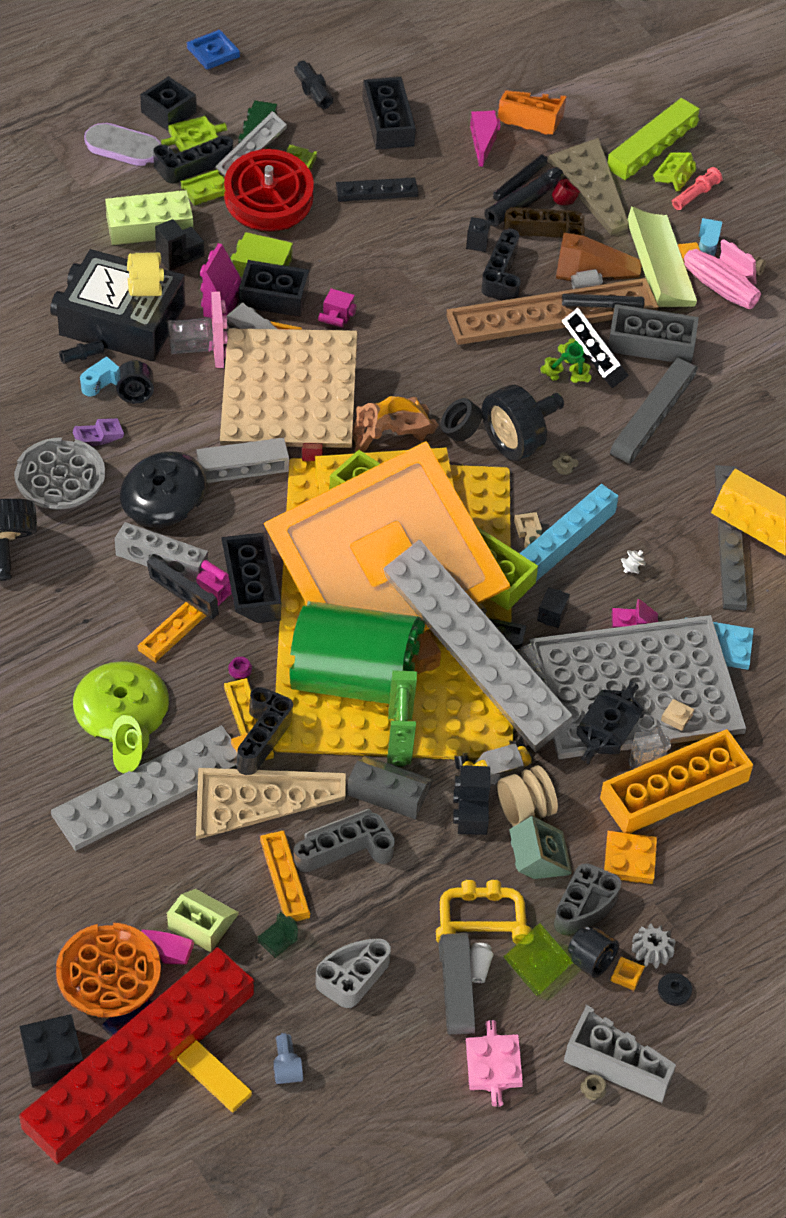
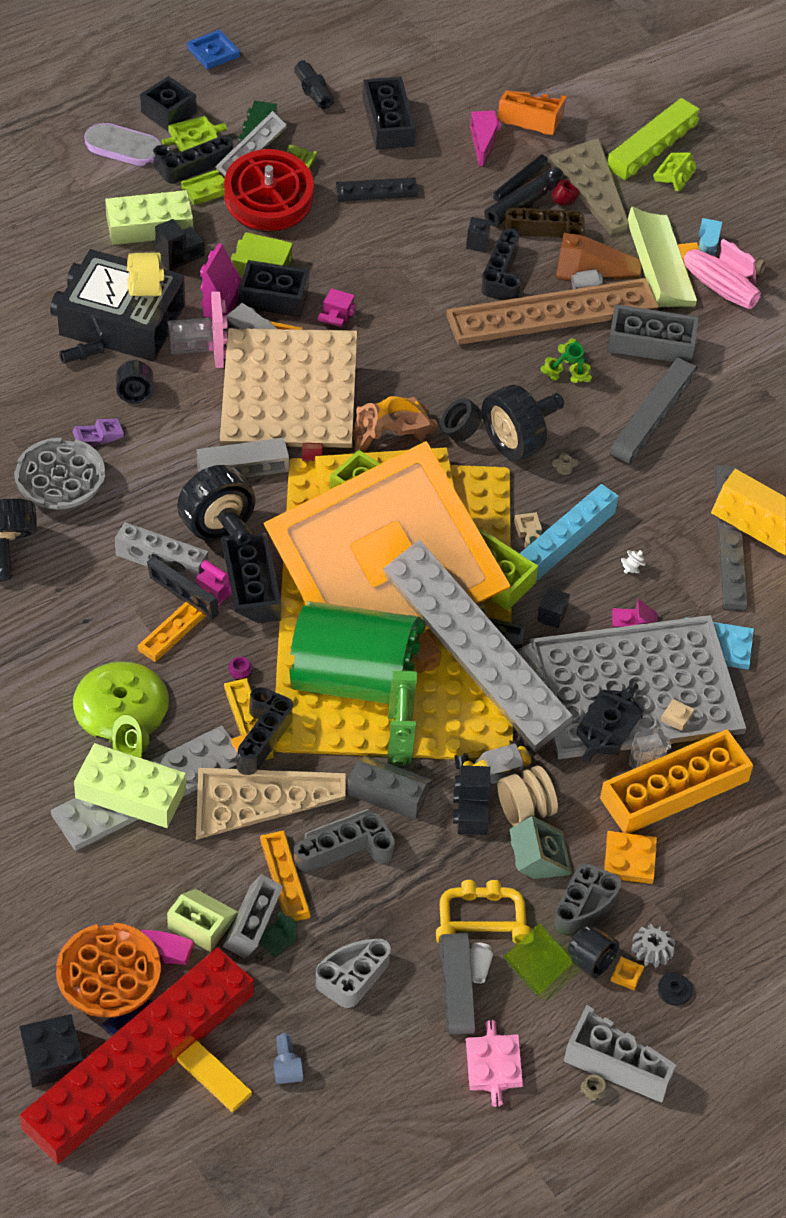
medium azure leg [80,357,119,396] -> none
black brick [120,451,207,528] -> none
brick [561,308,629,389] -> none
black axle [562,293,645,308] -> none
coral pin [672,167,722,210] -> none
none -> yellowish green brick [74,743,186,828]
none -> black wheel [177,465,256,545]
none -> light grey brick [223,874,283,959]

